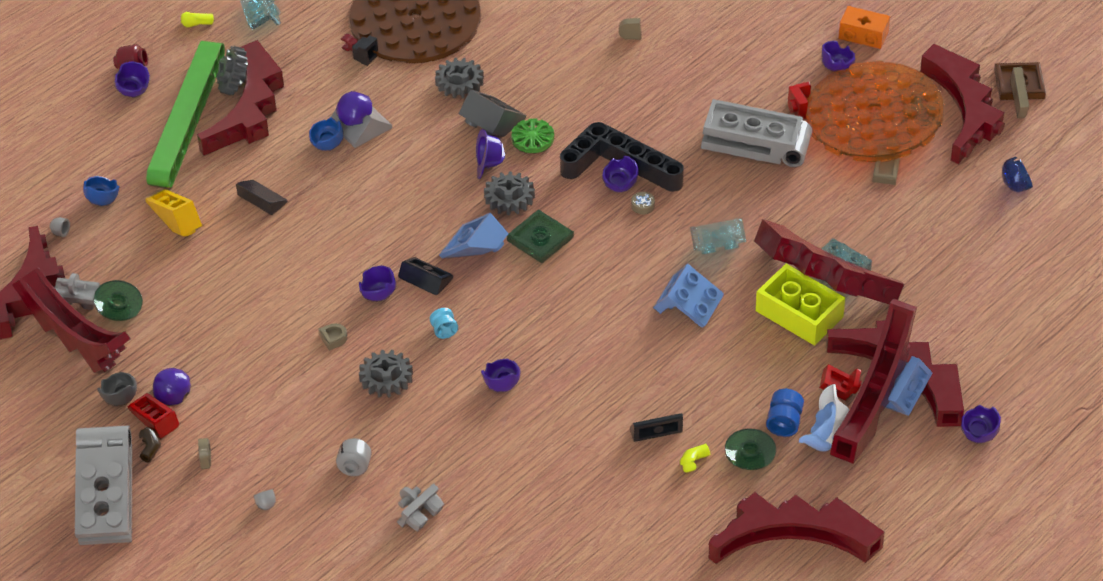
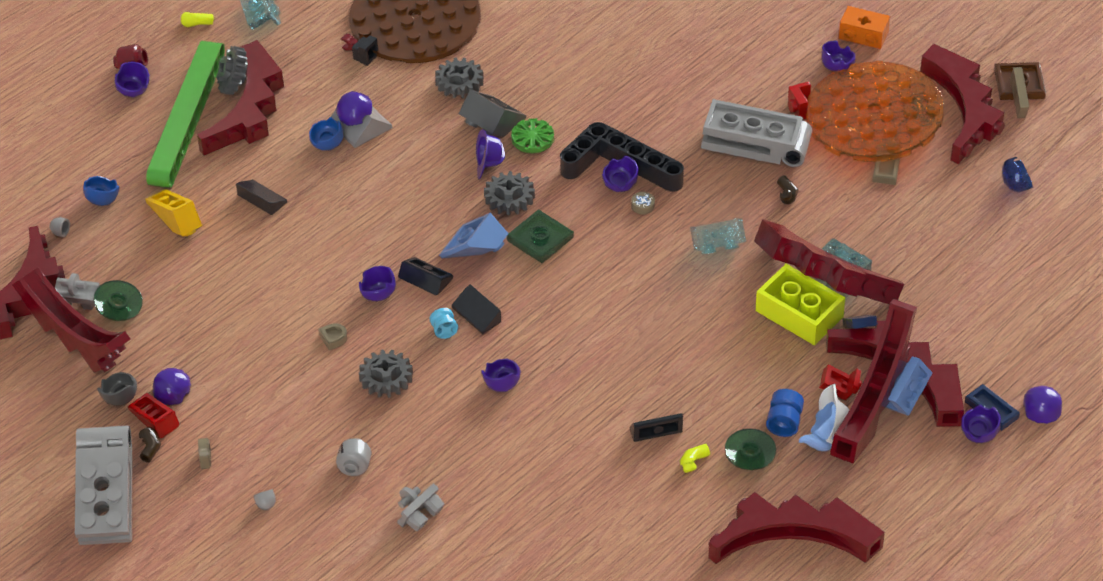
dark tan tile [619,18,642,40] -> none
medium blue bracket [653,263,724,327] -> none
none -> black slope [452,284,501,334]
none -> dark brown arm [777,175,798,204]
none -> dark blue tile [842,315,877,329]
none -> dark blue tile [965,384,1020,431]
none -> dark purple hair [1023,385,1062,424]

